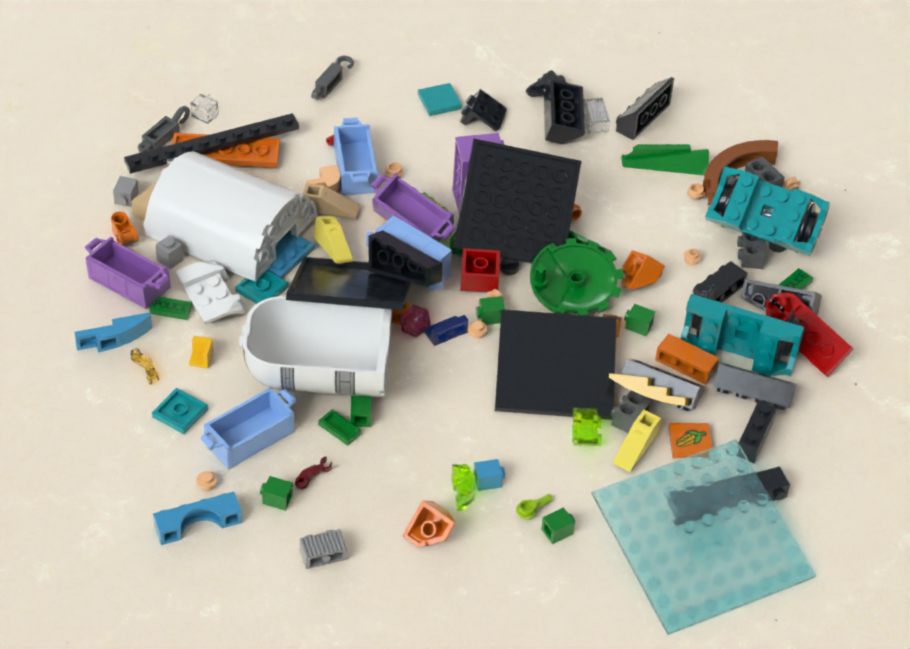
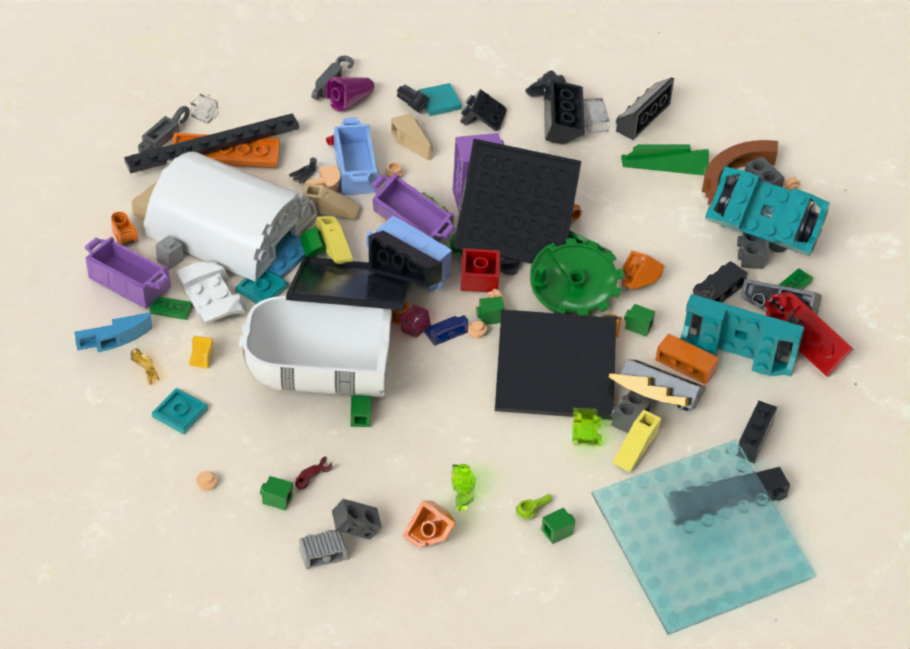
light grey brick [113,176,139,207] -> none
dark azure arch [153,492,242,545] -> none
light blue container [200,388,296,469] -> none
green tile [318,409,361,446] -> none
dark azure brick [473,459,505,491] -> none
orange tile [668,423,713,458] -> none
light nougat plate [683,248,702,265] -> none
light nougat plate [687,183,705,199] -> none
slope [713,363,797,410] -> none
none -> black piece [289,158,317,184]
none -> green piece [300,226,326,257]
none -> magenta cone [325,77,375,111]
none -> dark grey brick [332,499,382,540]
none -> tan slope [391,113,433,160]
none -> black piece [397,84,430,113]

